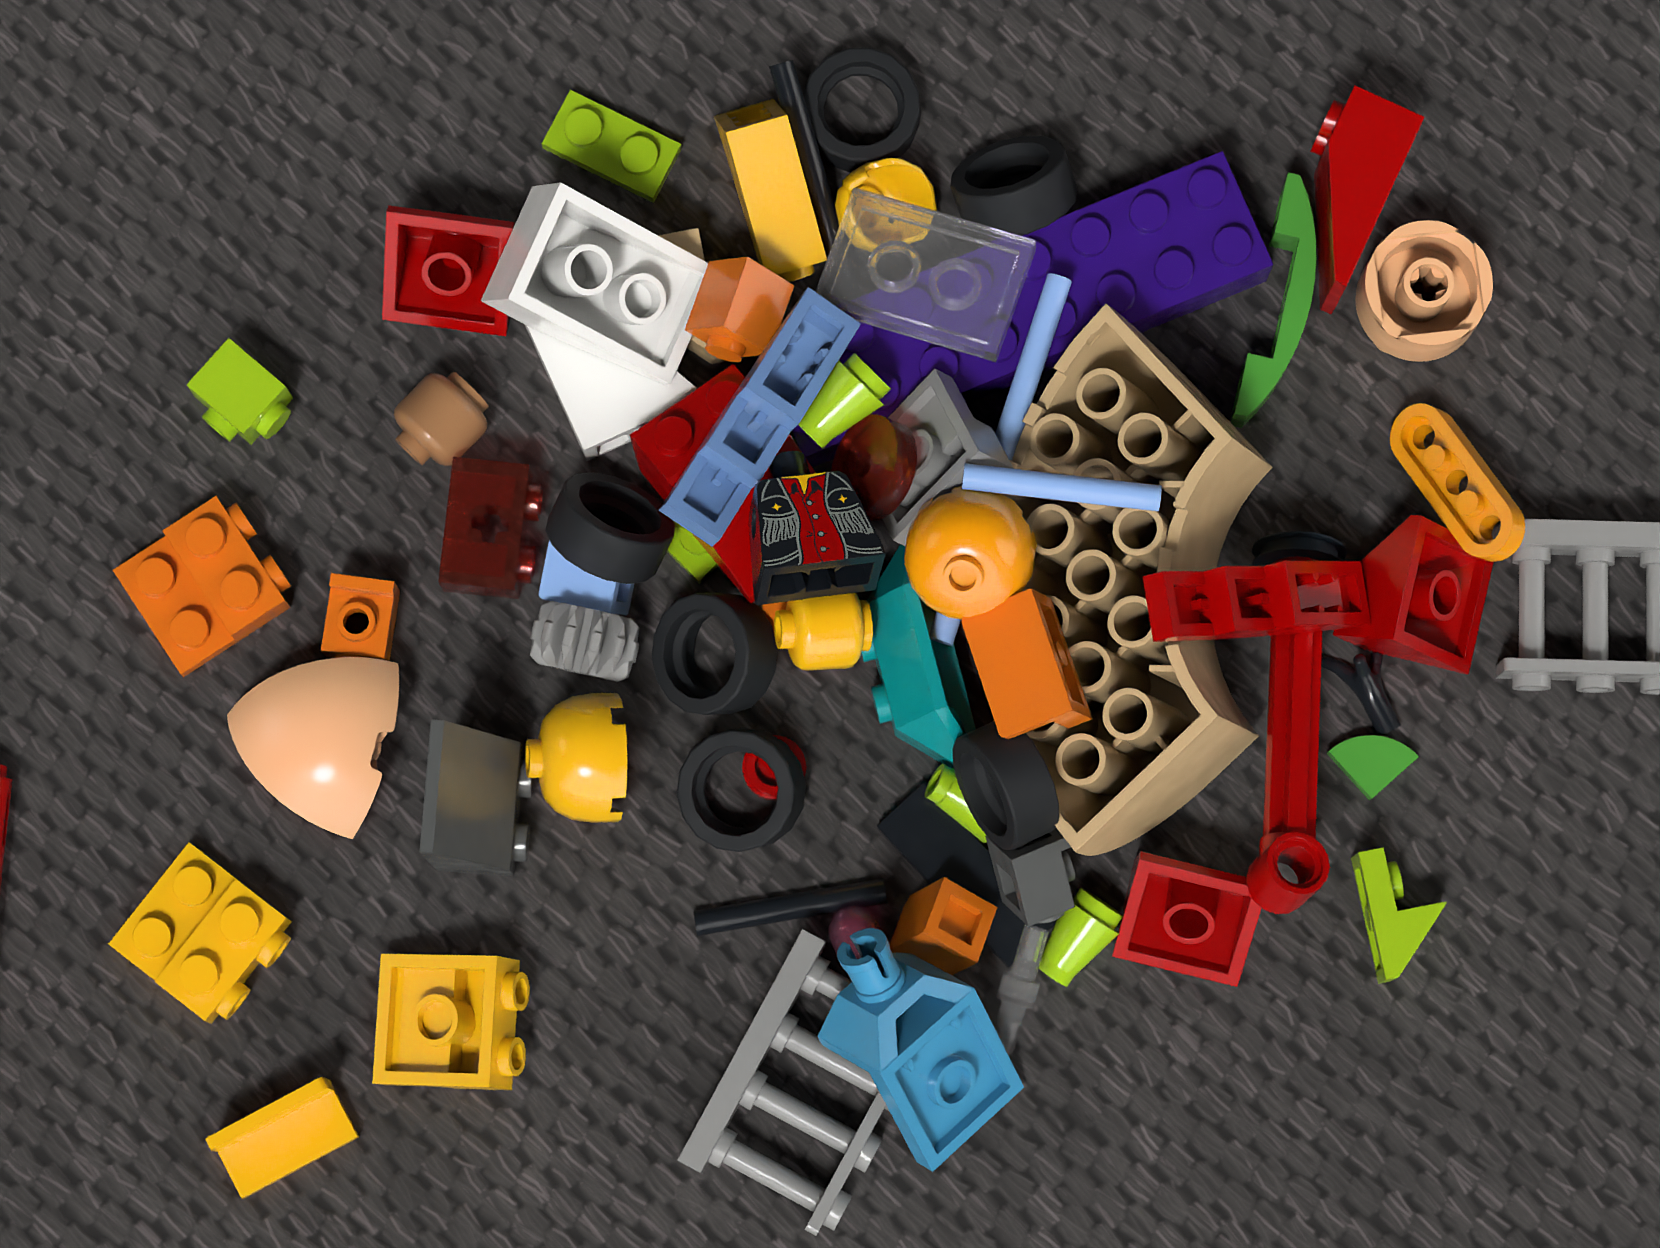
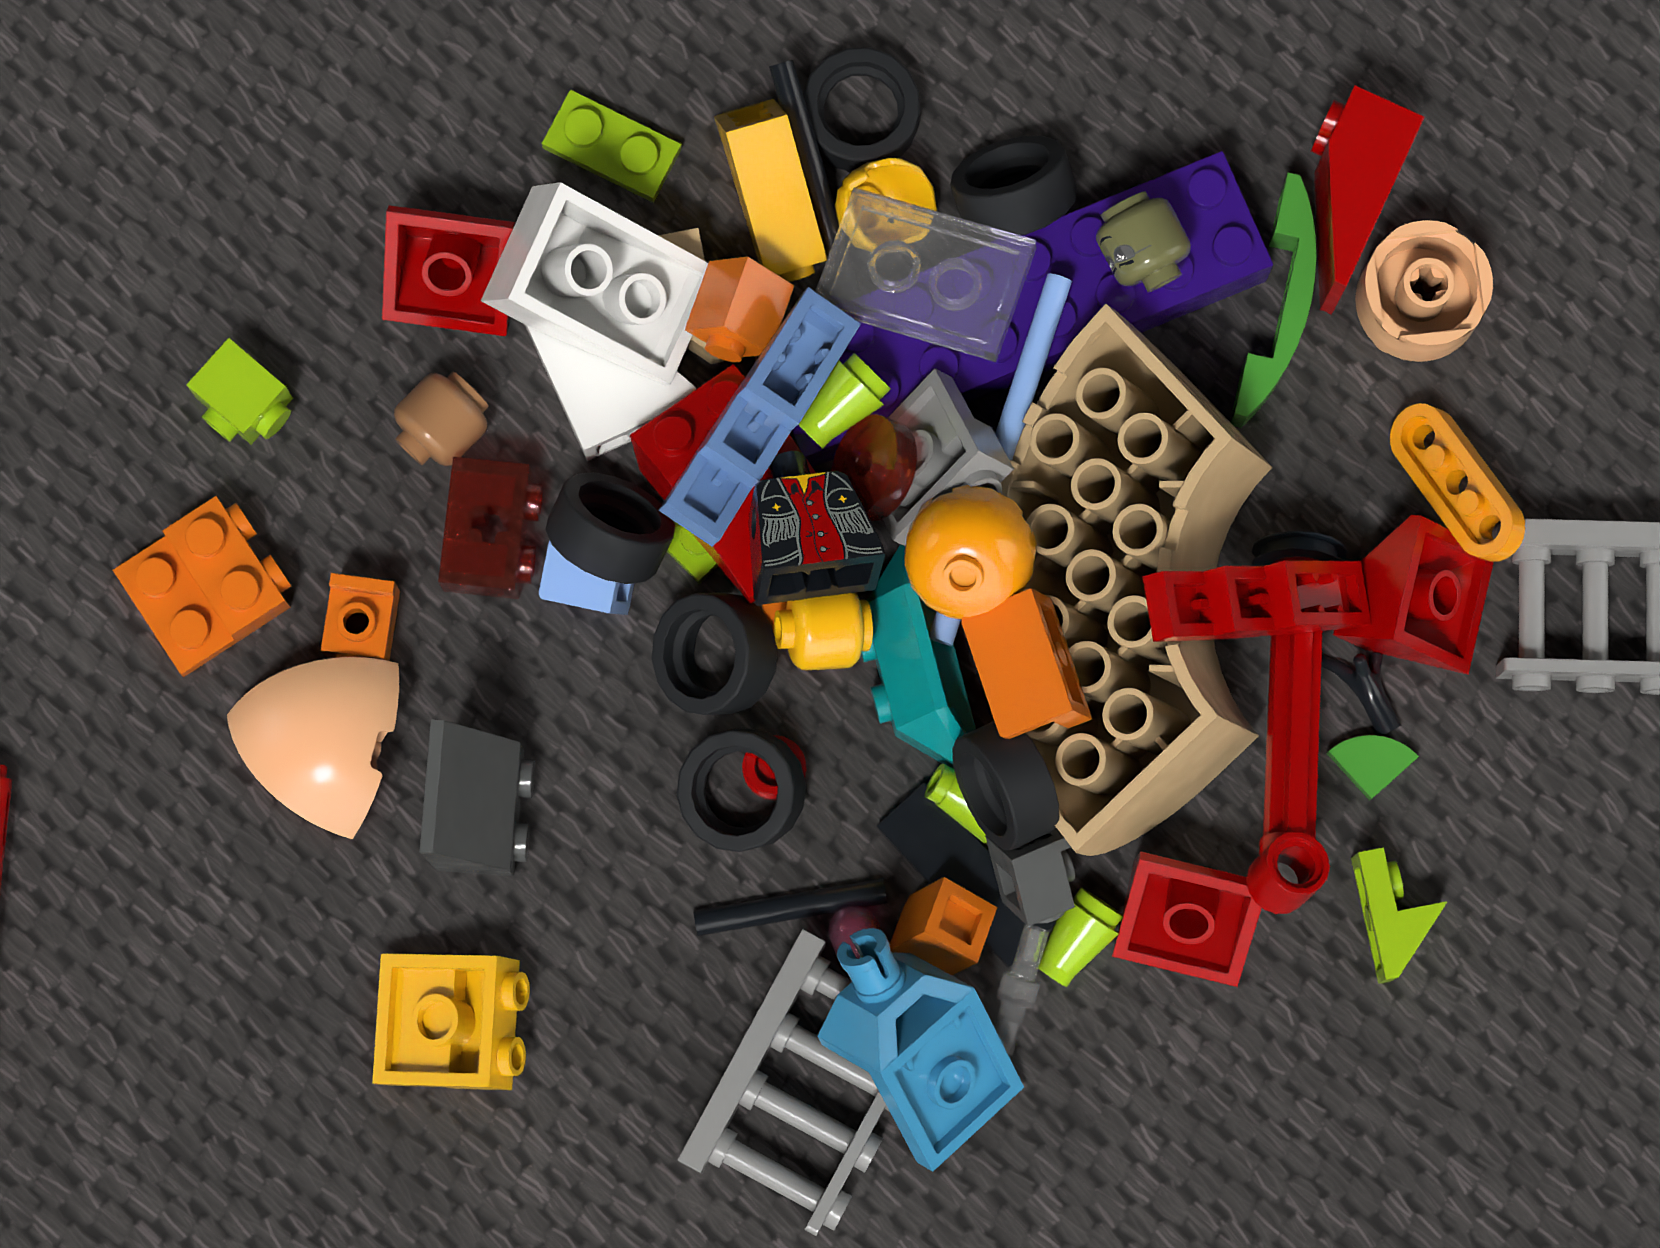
yellow plate [108,842,292,1024] -> none
yellow panel [205,1077,359,1199] -> none
yellow cylinder [525,693,627,823] -> none
light grey gear [530,601,640,682] -> none
light blue bar [962,463,1162,511] -> none
none -> olive head [1096,191,1191,292]

